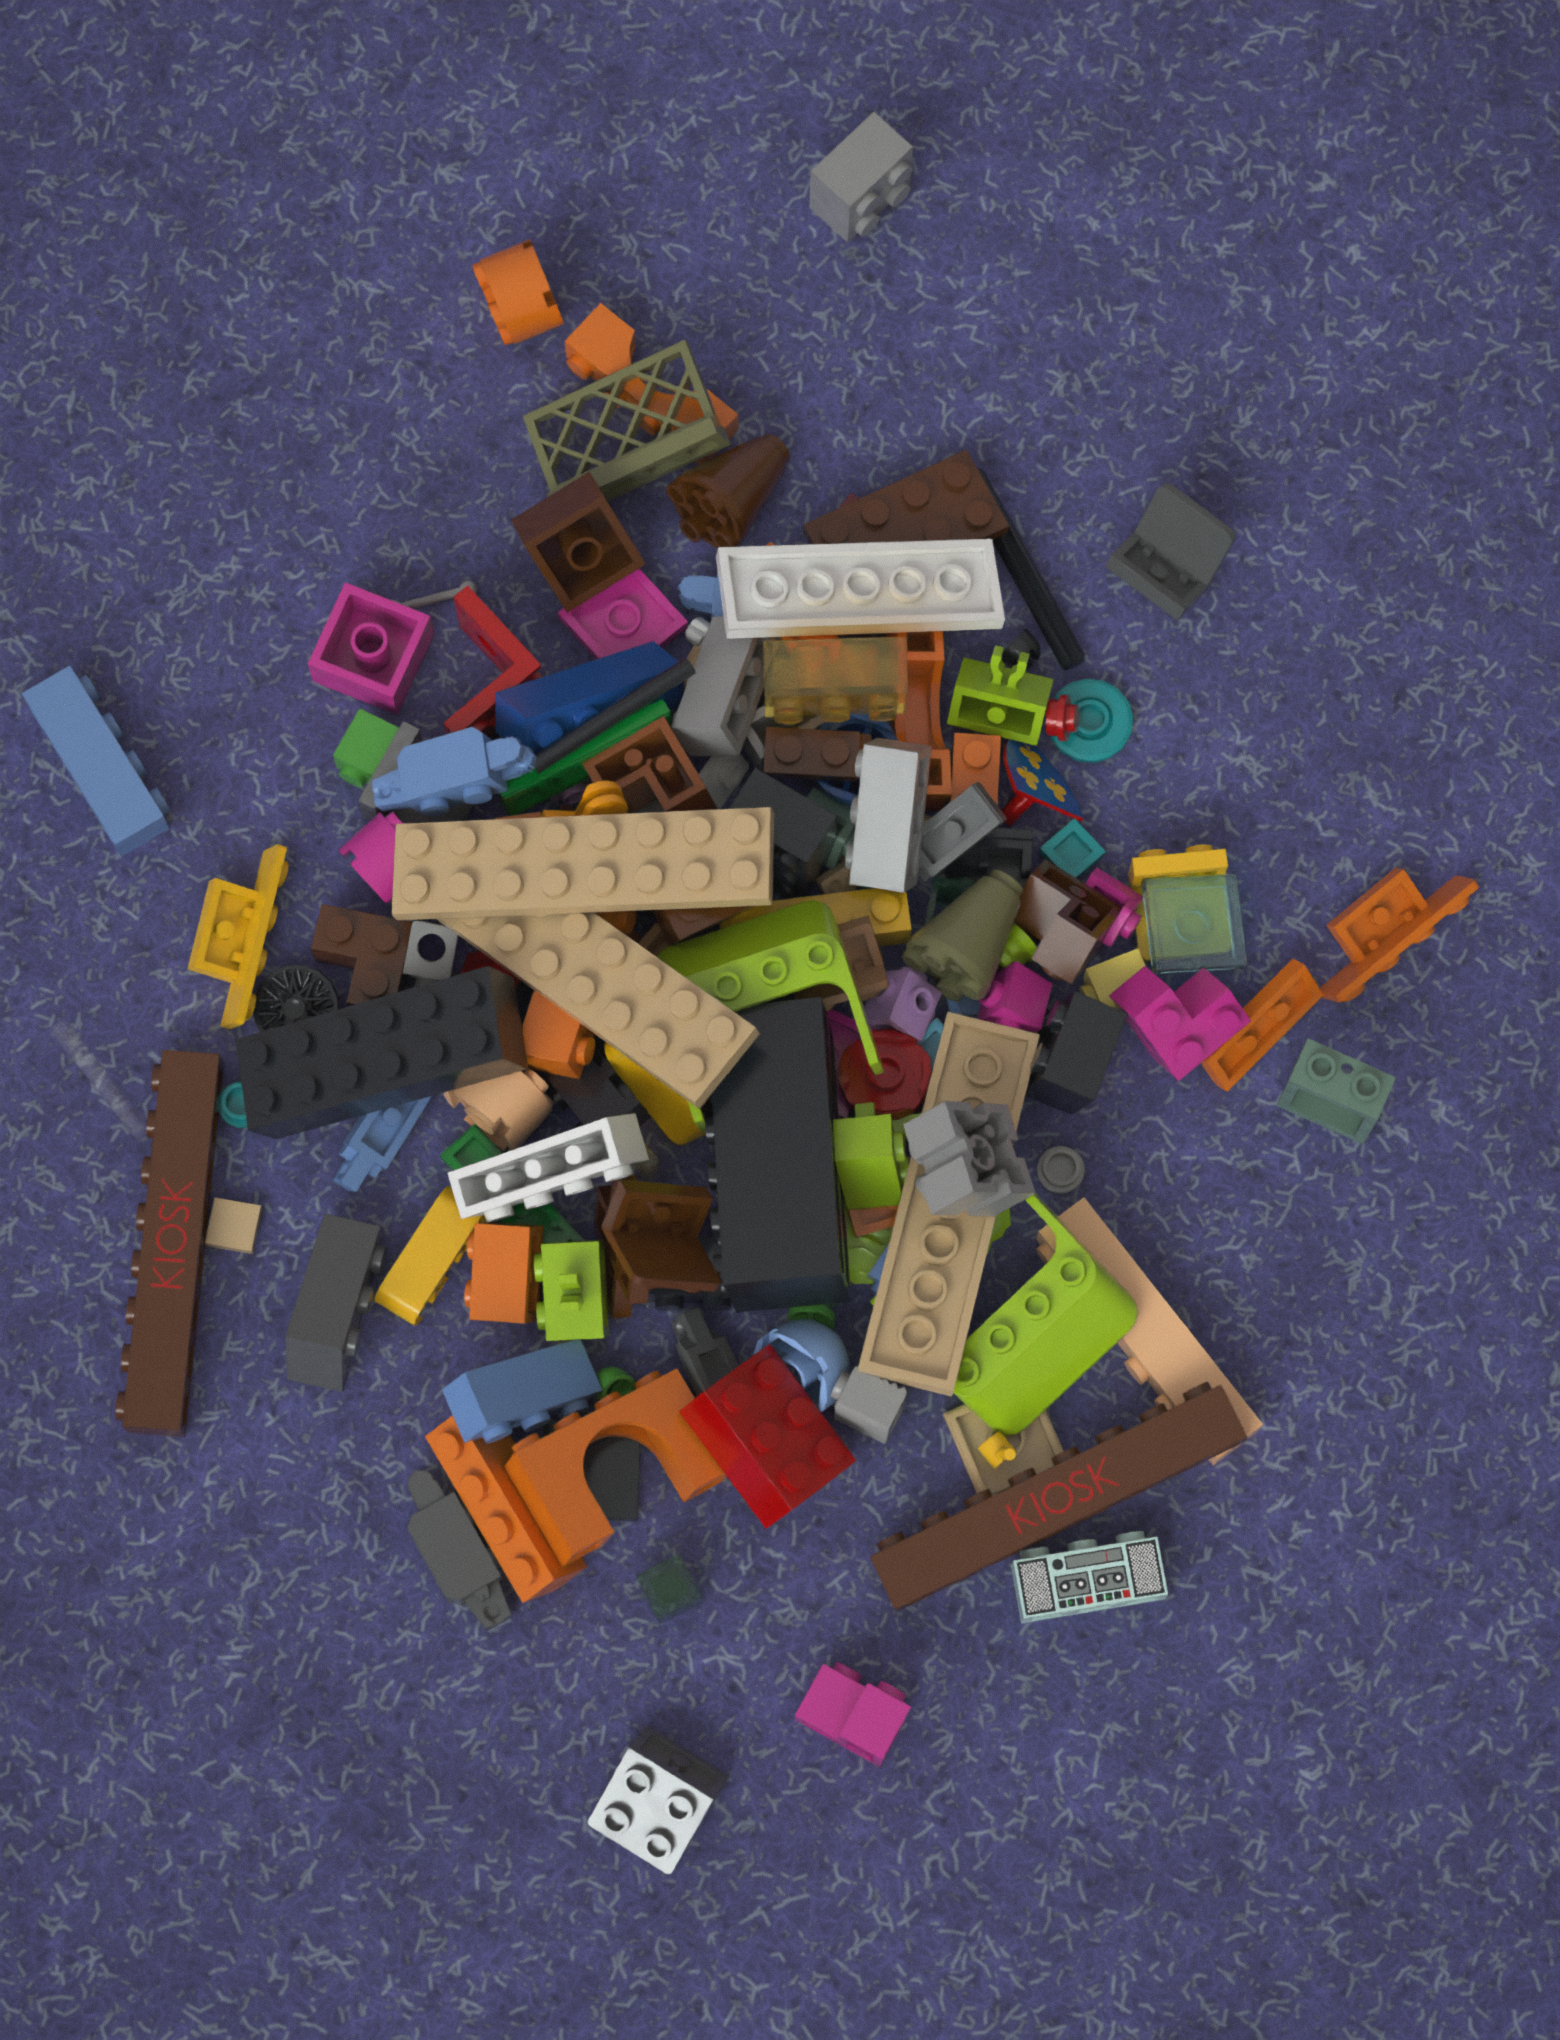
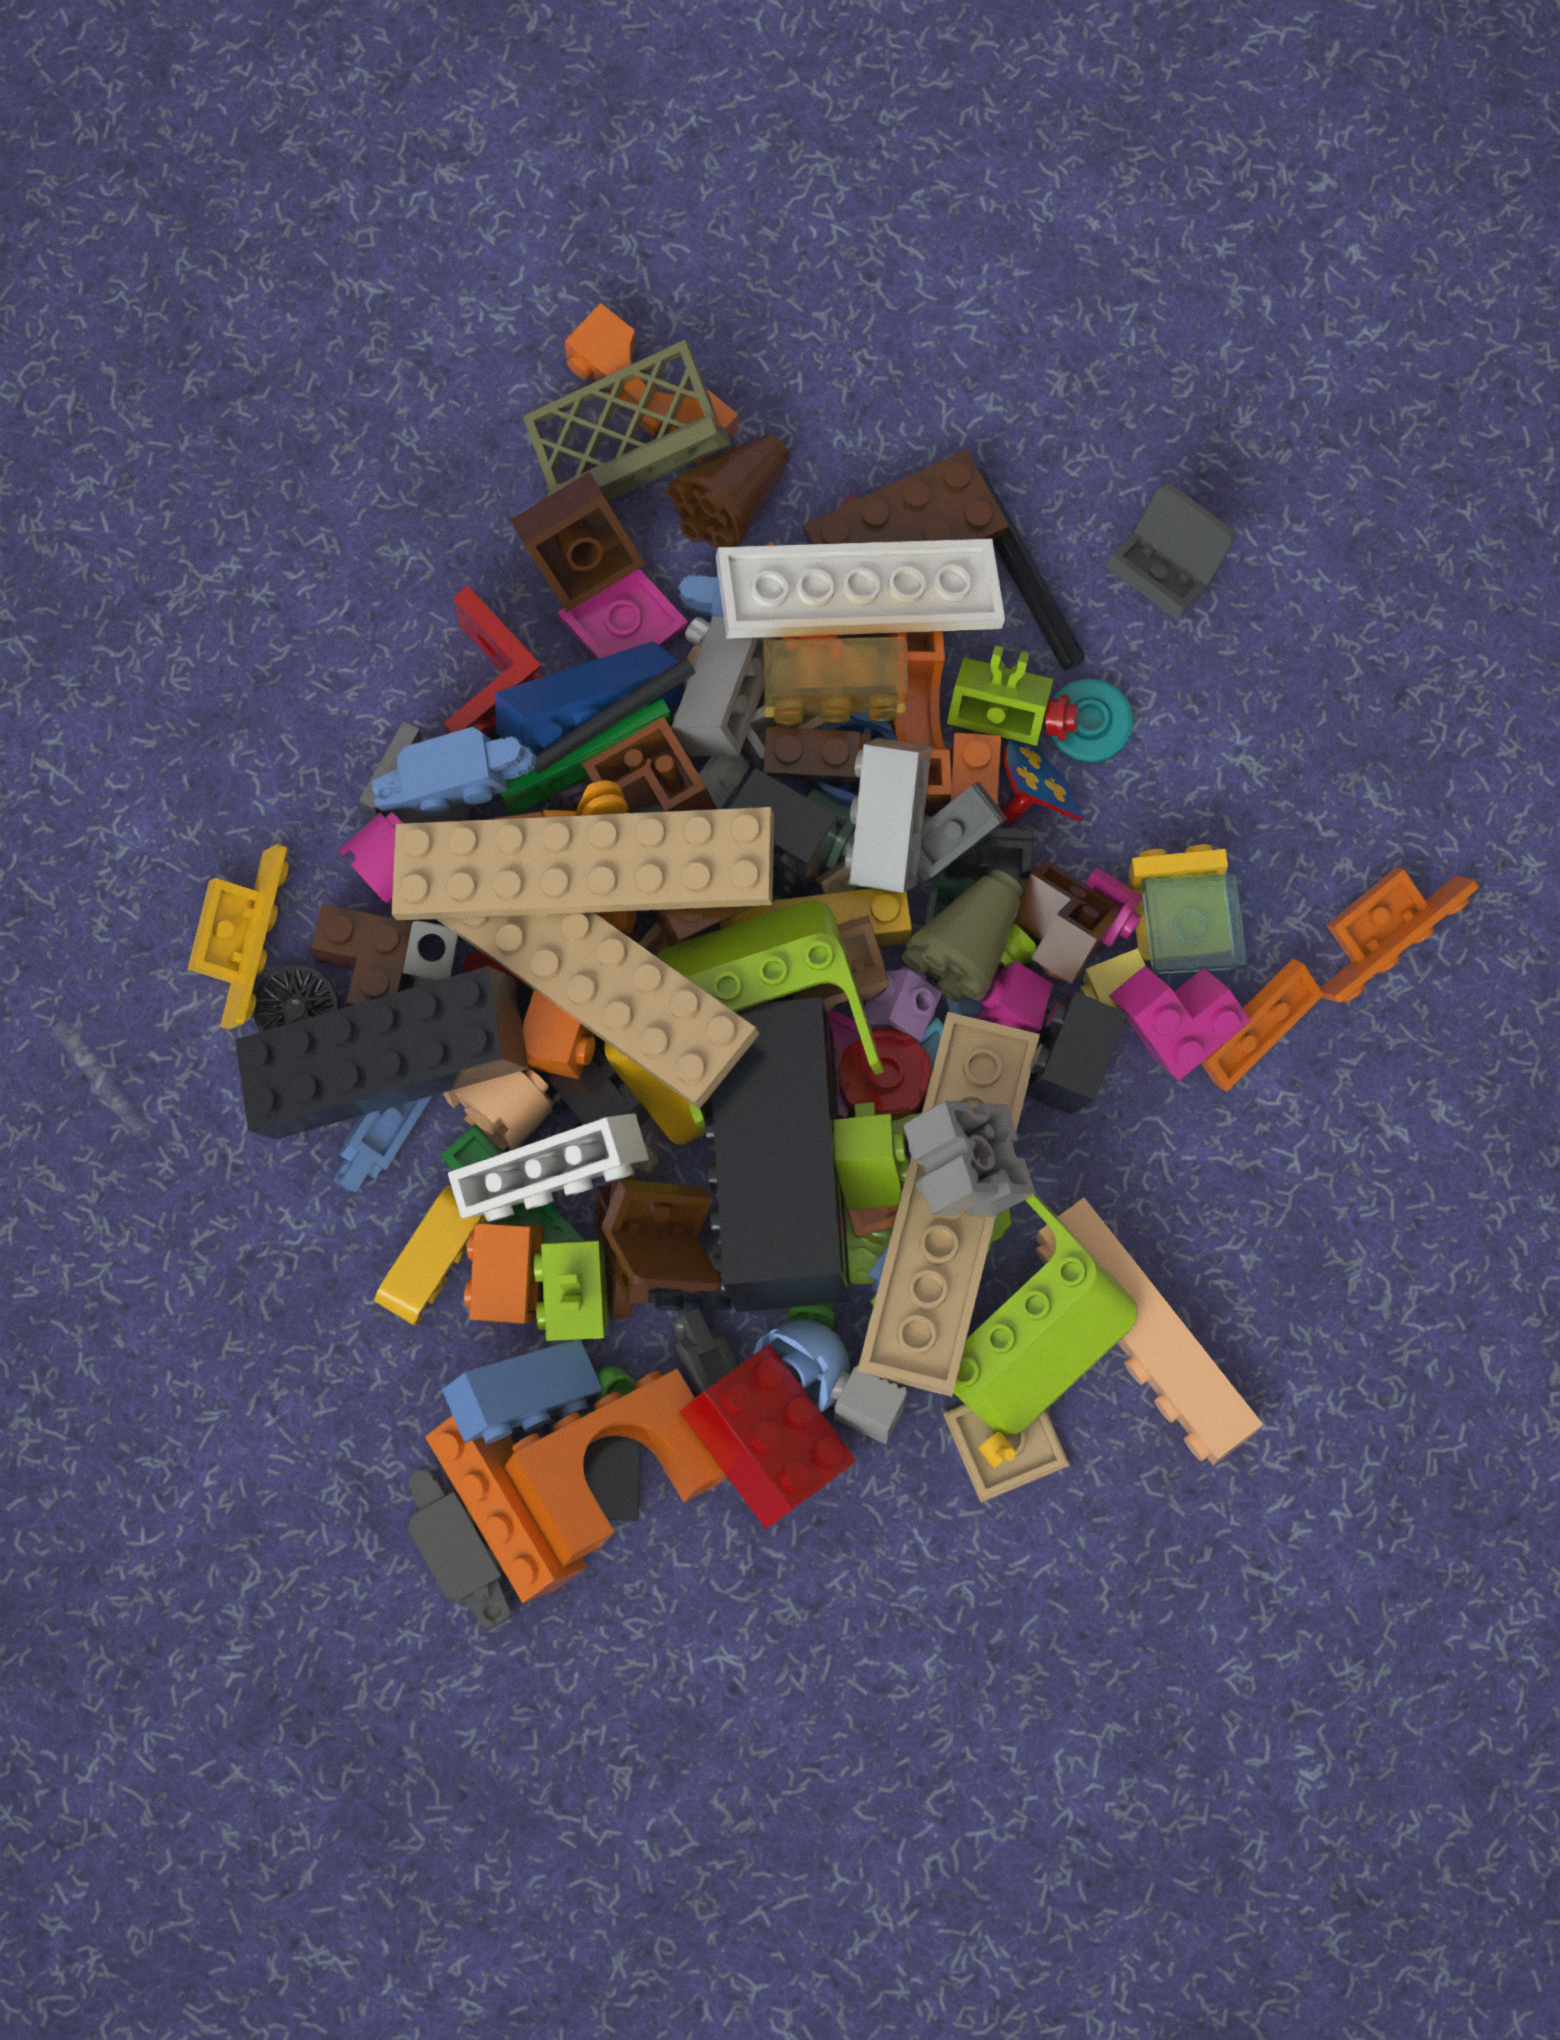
medium blue brick [22,666,170,857] -> none
reddish brown brick [116,1050,224,1437] -> none
tan tile [205,1197,263,1254] -> none
teal plate [218,1081,248,1128] -> none
dark grey wedge [285,1213,387,1392] -> none
dark pink brick [308,582,434,715] -> none
bright green brick [333,708,399,788] -> none
light grey hinge [391,581,477,609] -> none
orange brick [472,239,564,346] -> none
bracket [588,1725,730,1874] -> none
brick [636,1554,702,1625] -> none
dark pink brick [794,1662,911,1767] -> none
light grey brick [809,112,913,243] -> none
reddish brown brick [870,1382,1248,1611] -> none
black hinge [1002,628,1041,669] -> none
brick [1011,1531,1168,1623] -> none
light grey plate [1037,1146,1085,1194] -> none
teal plate [1039,819,1106,879] -> none
sand green window [1276,1038,1397,1144] -> none

